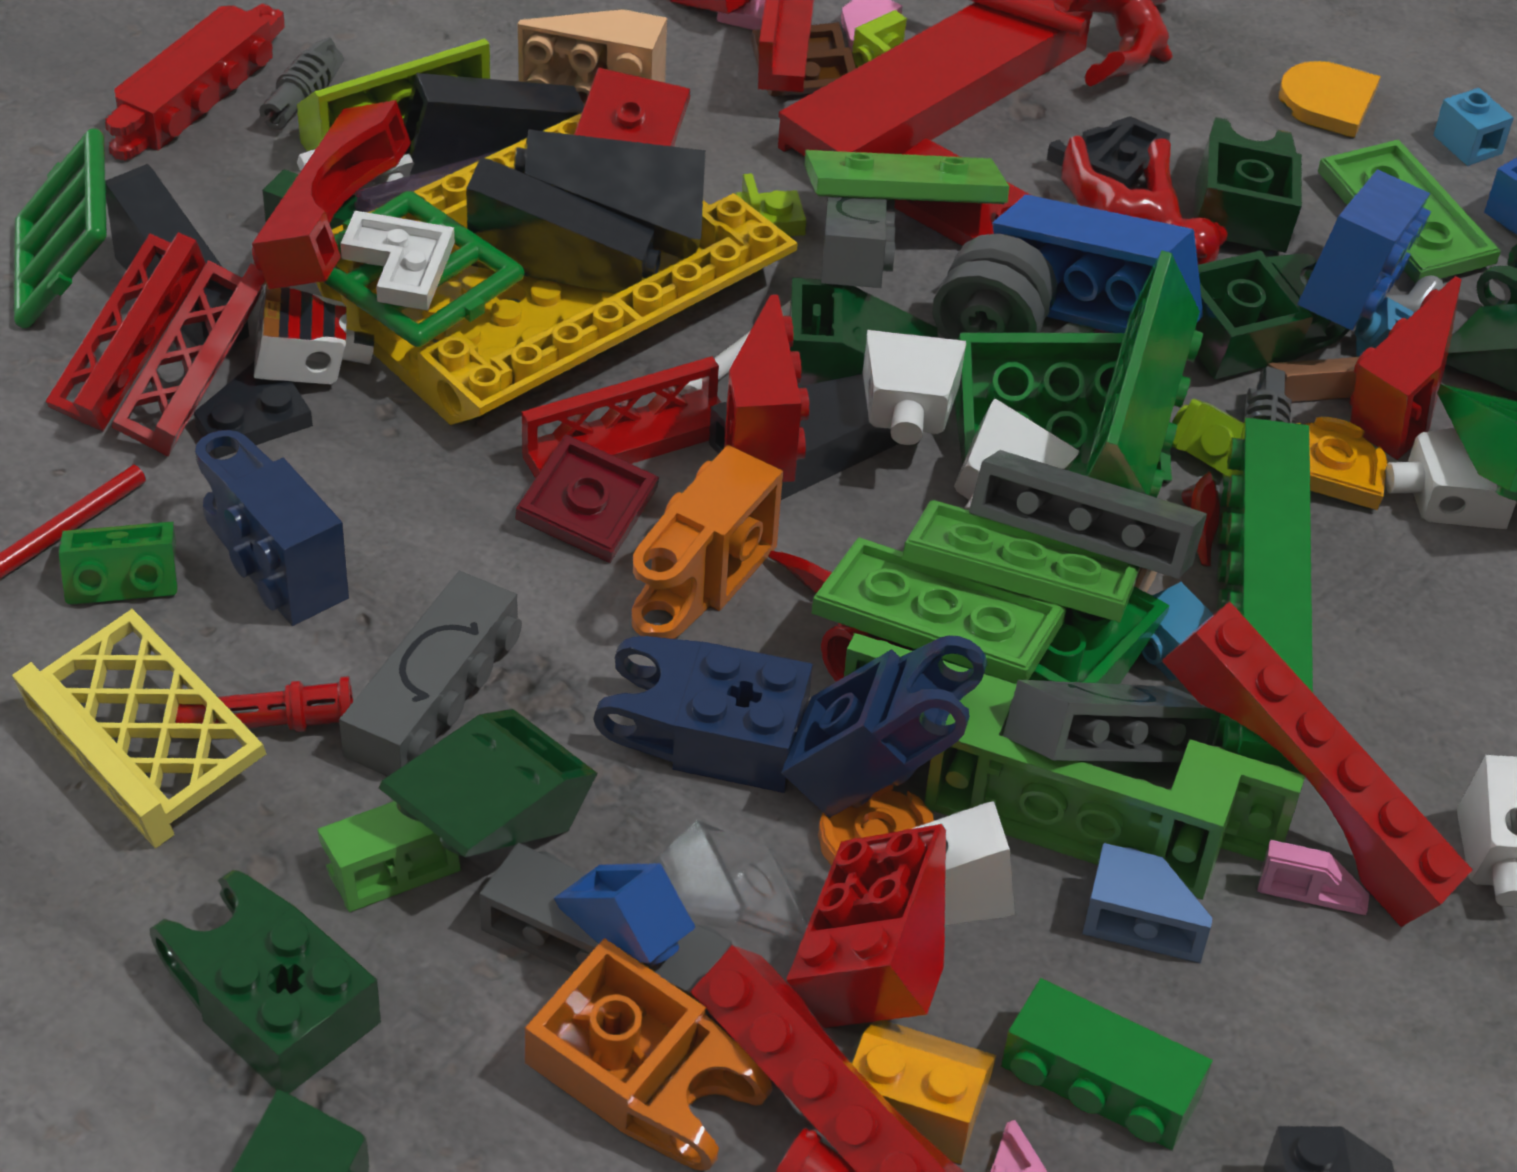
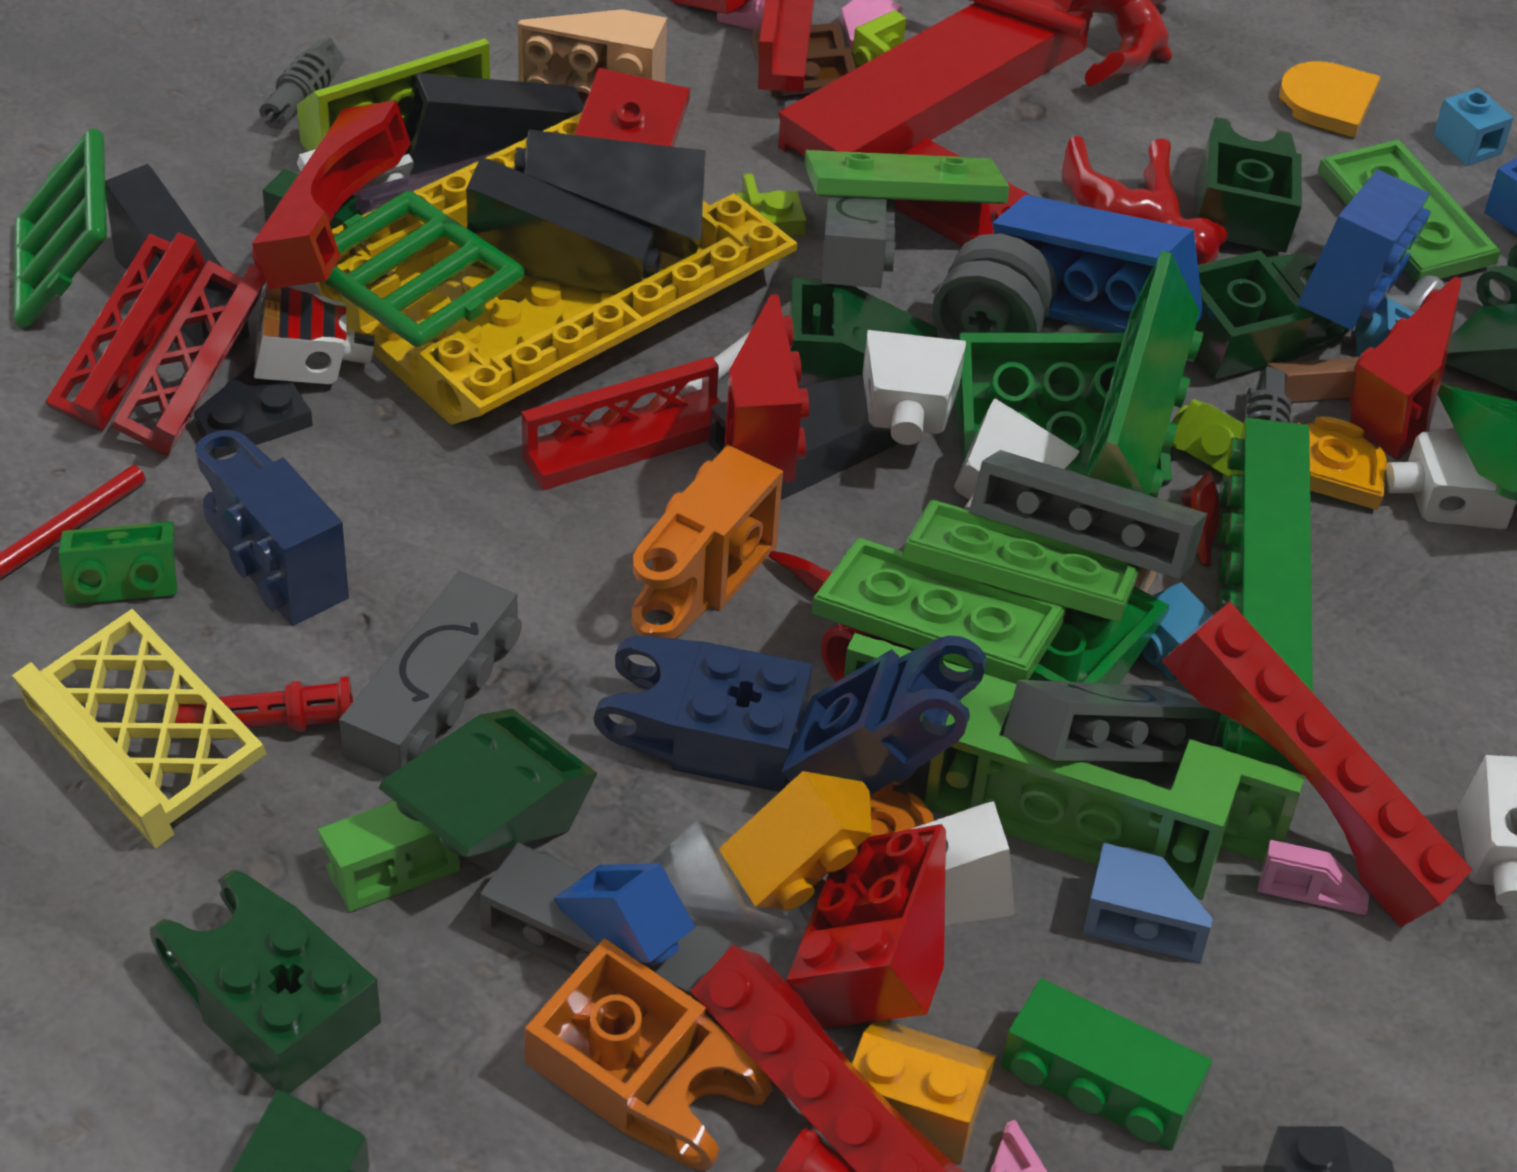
red hinge [105,3,285,161] -> none
white plate [340,211,455,310] -> none
dark red tile [515,434,659,563] -> none
black wing [1046,116,1171,189] -> none
none -> light orange slope [719,771,872,911]

